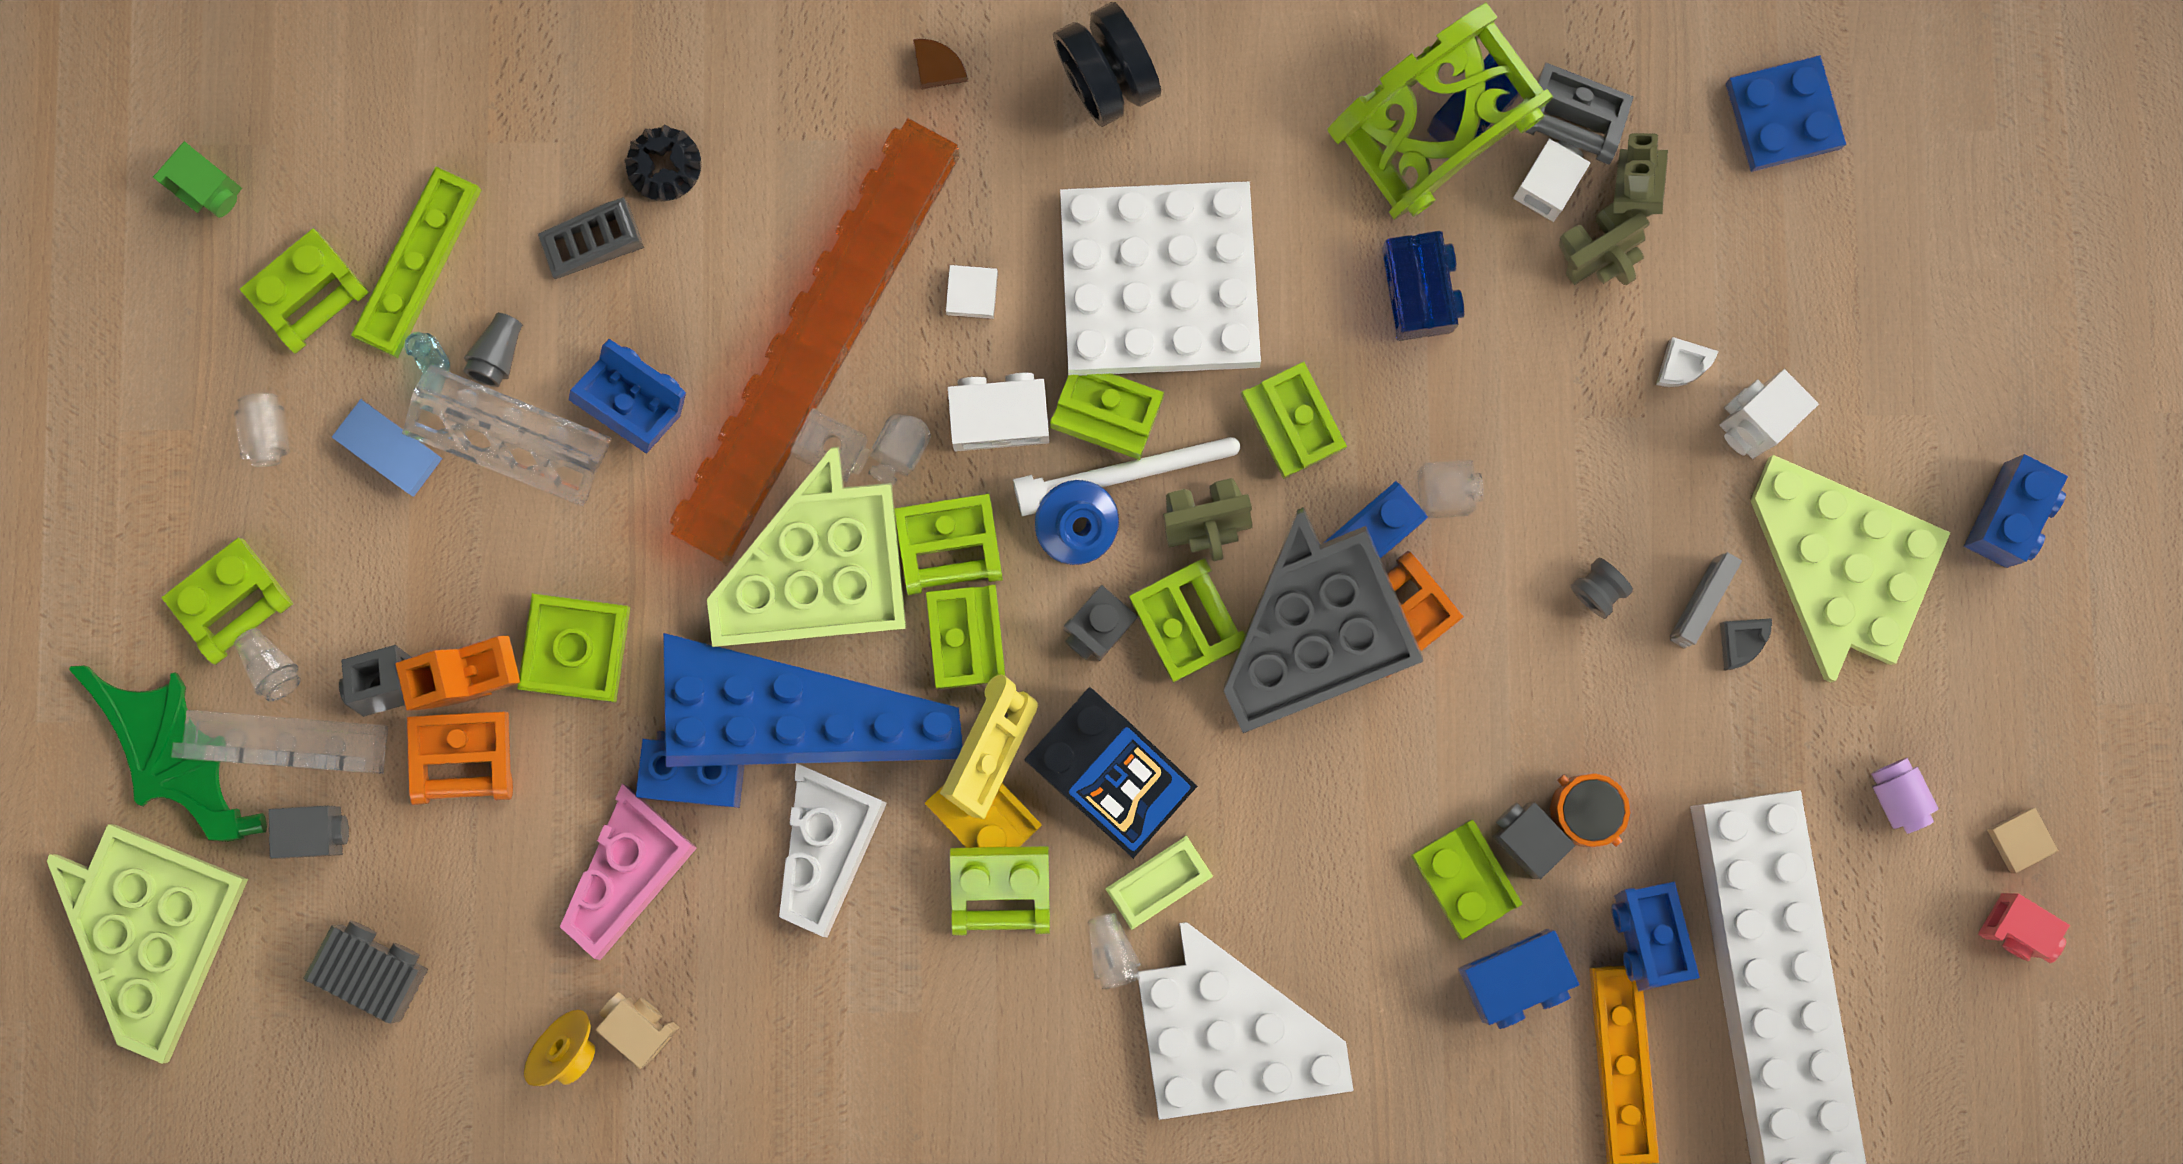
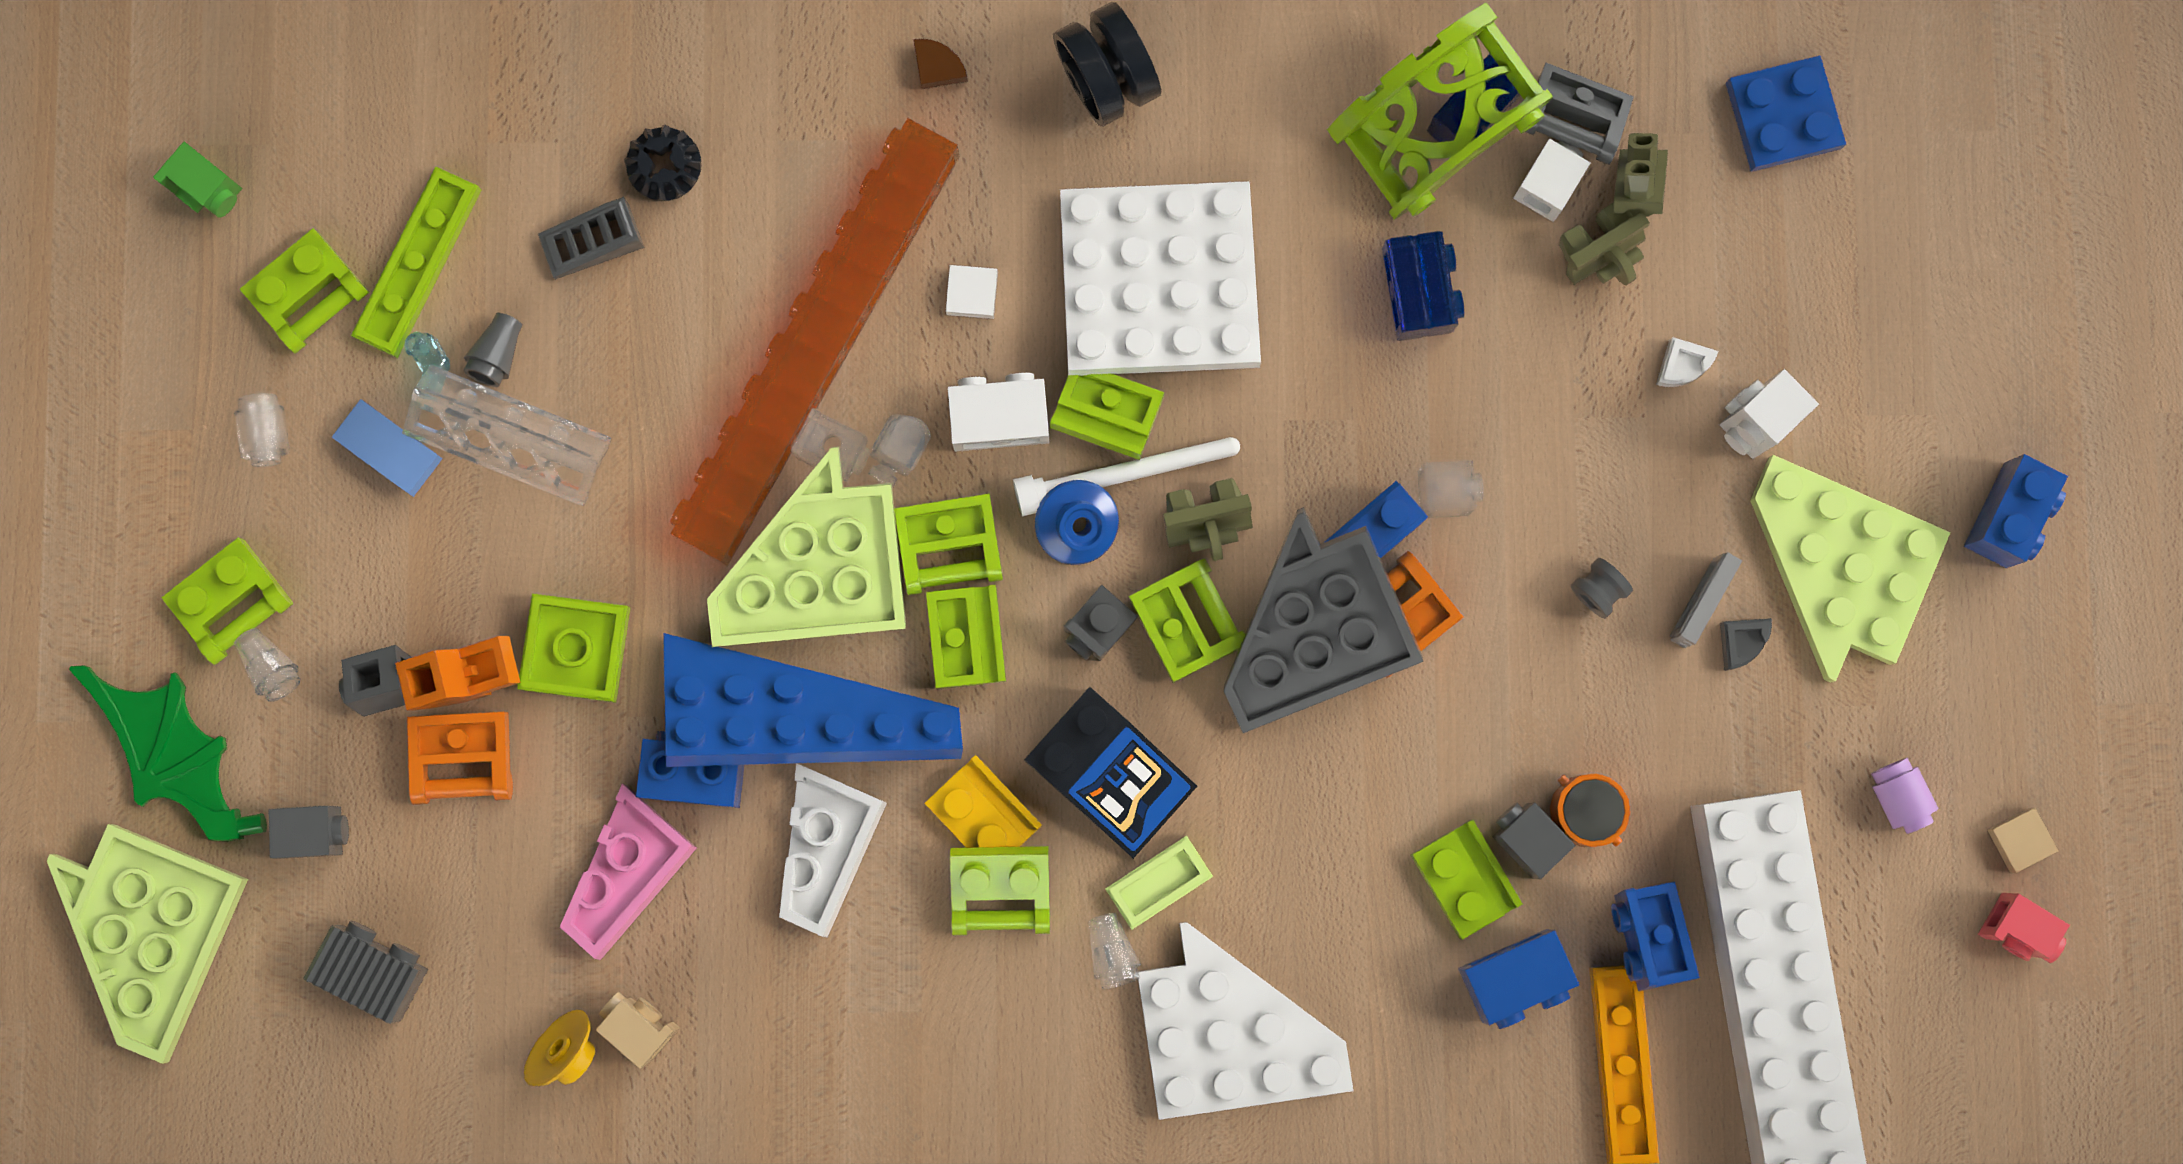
clear fence [172,710,388,774] -> none
blue bracket [569,339,686,454] -> none
light yellow plate [940,674,1038,819] -> none
lime plate [1241,362,1347,479] -> none

